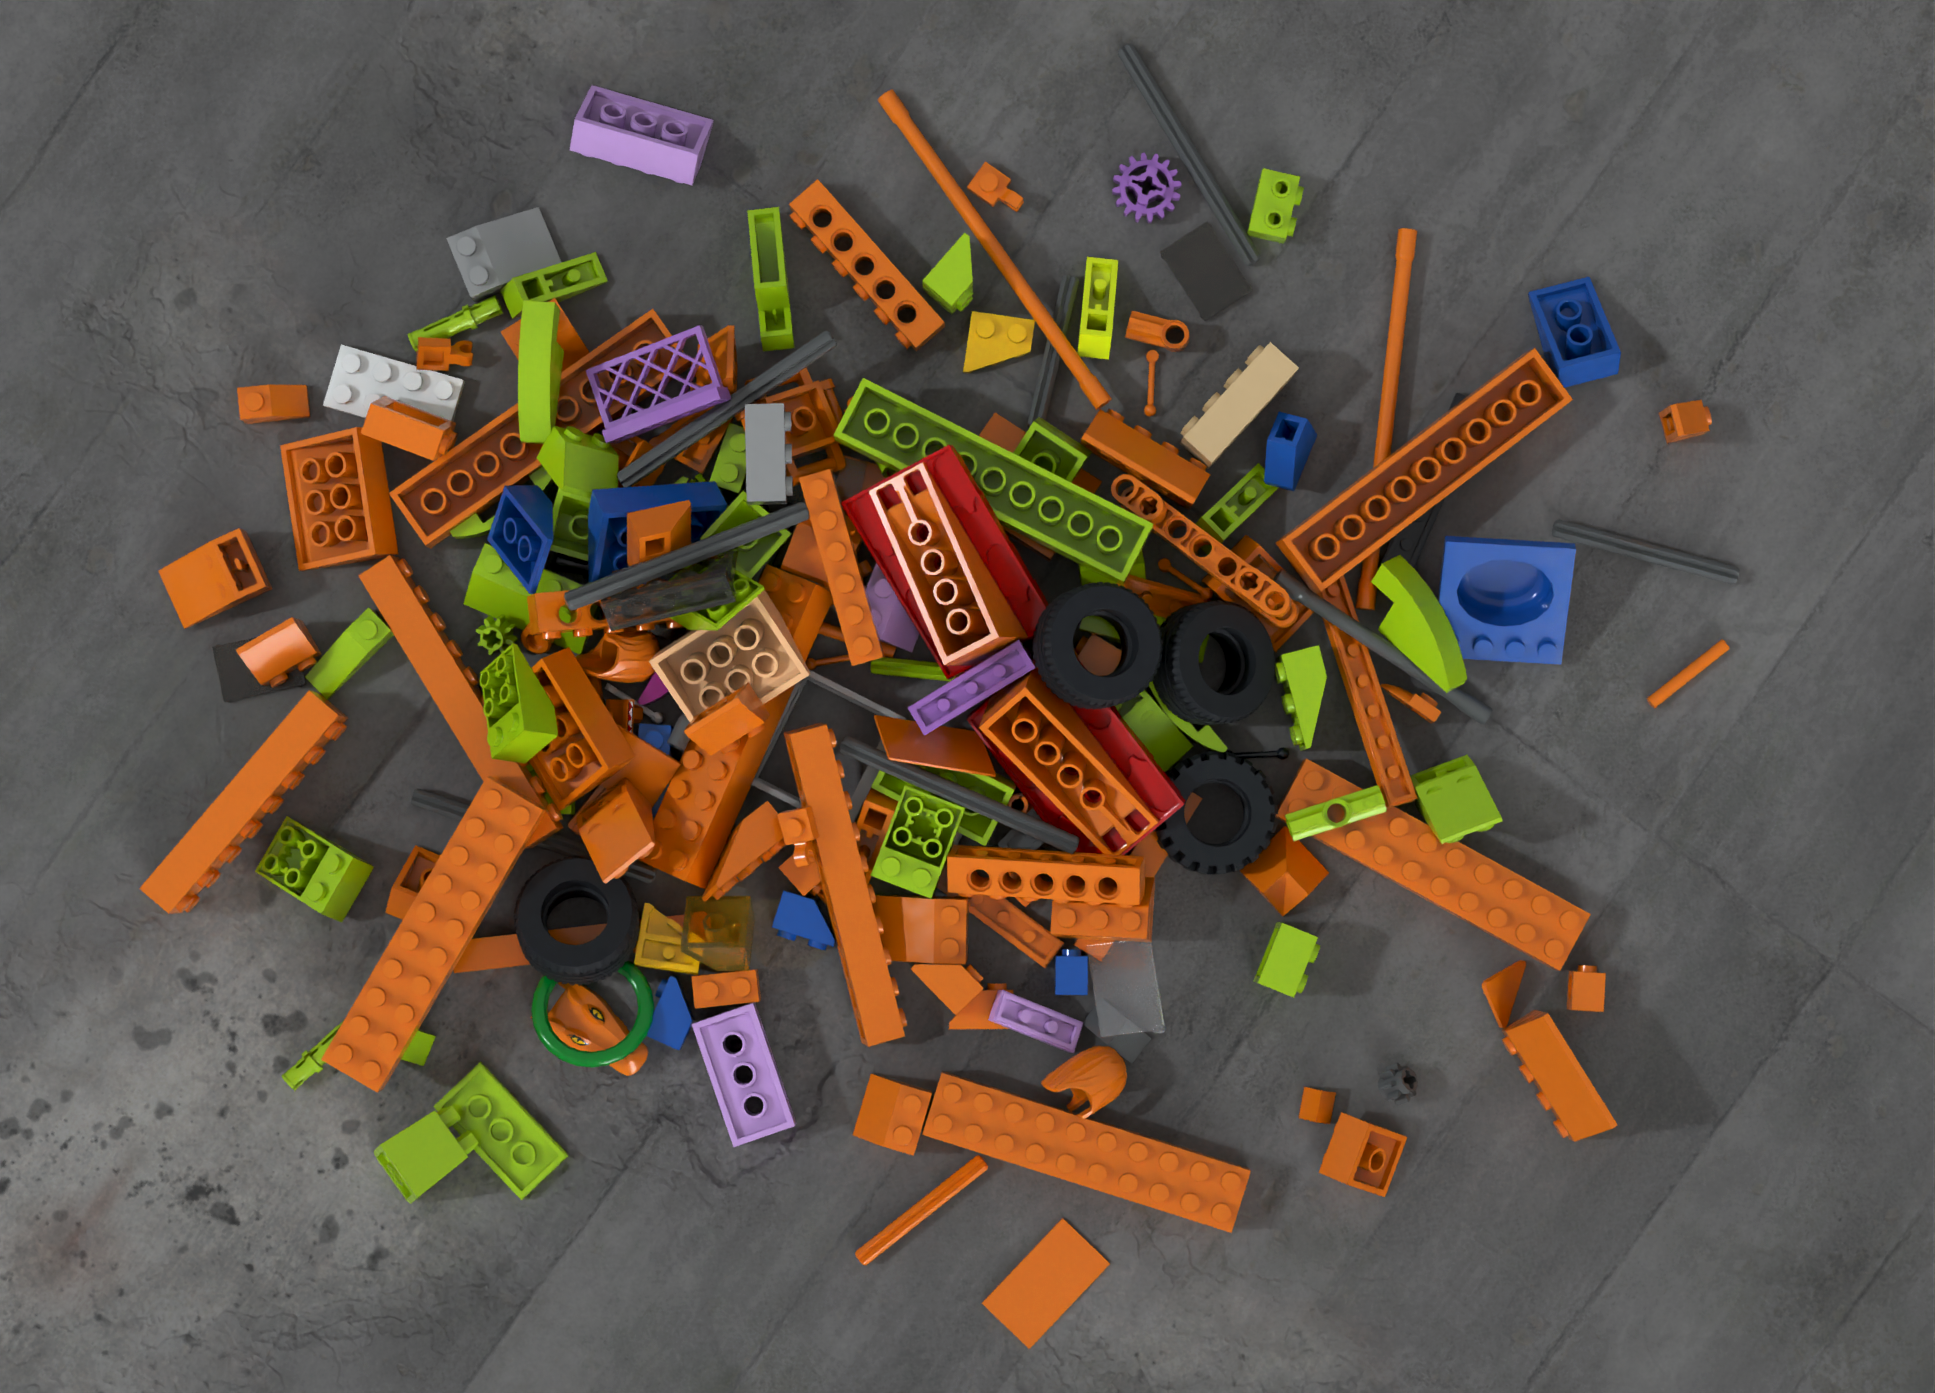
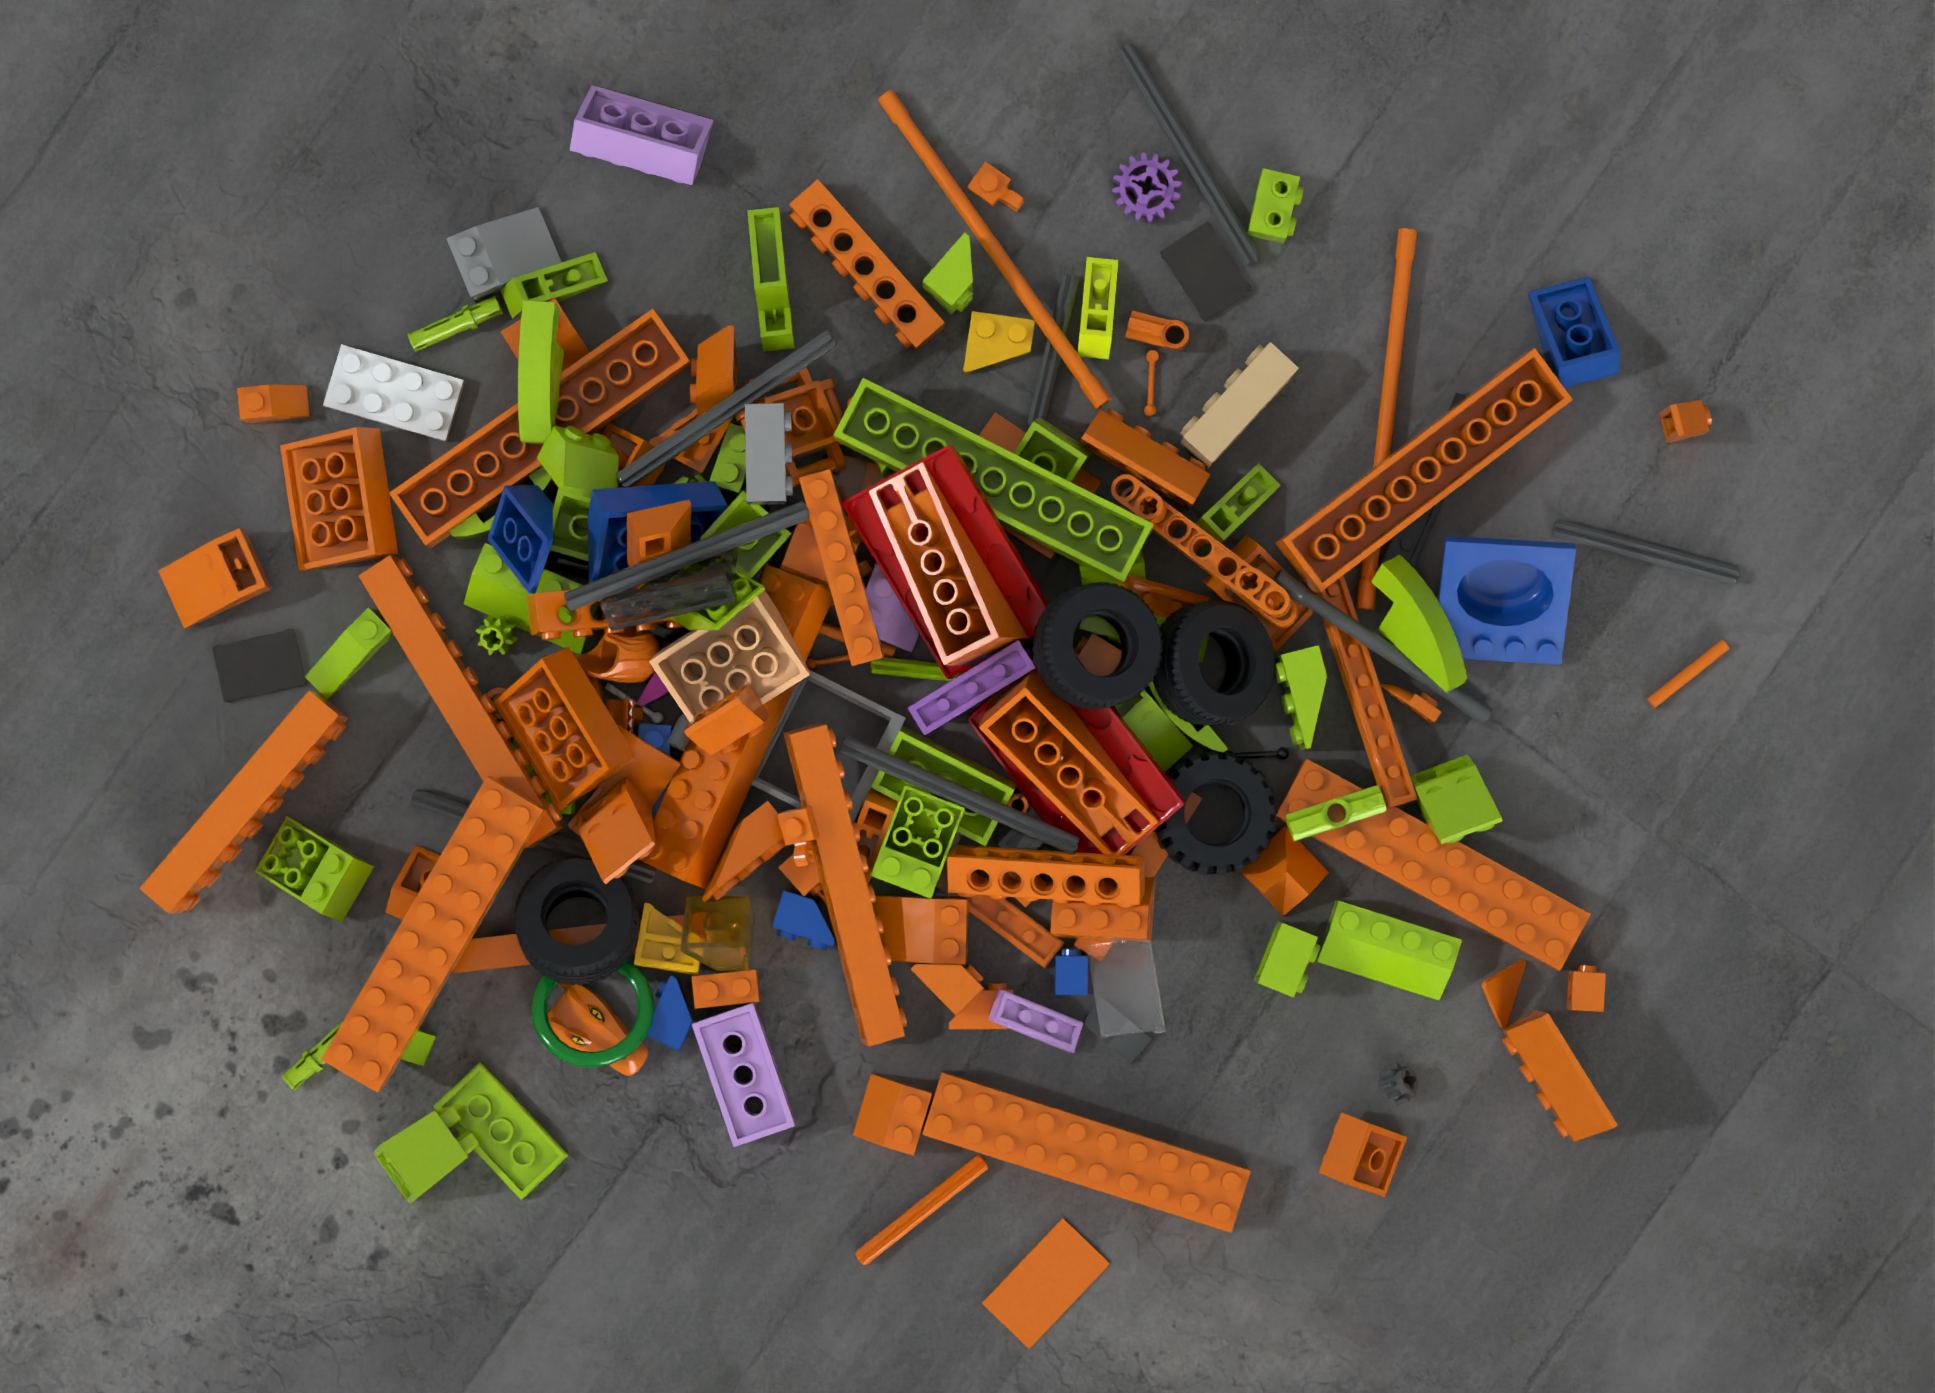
orange slope [236,617,321,688] -> none
orange window [361,396,458,461] -> none
orange plate [416,337,473,371] -> none
lime slope [479,643,558,763] -> none
orange tile [521,623,555,654] -> none
medium lavender fence [586,325,731,443] -> none
orange piece [874,715,996,777] -> none
orange hair [1041,1046,1127,1119] -> none
orange hinge [1158,558,1213,600] -> none
blue slope [1264,412,1317,491] -> none
orange slope [1298,1086,1336,1124] -> none
none -> lime slope [1316,900,1462,1000]

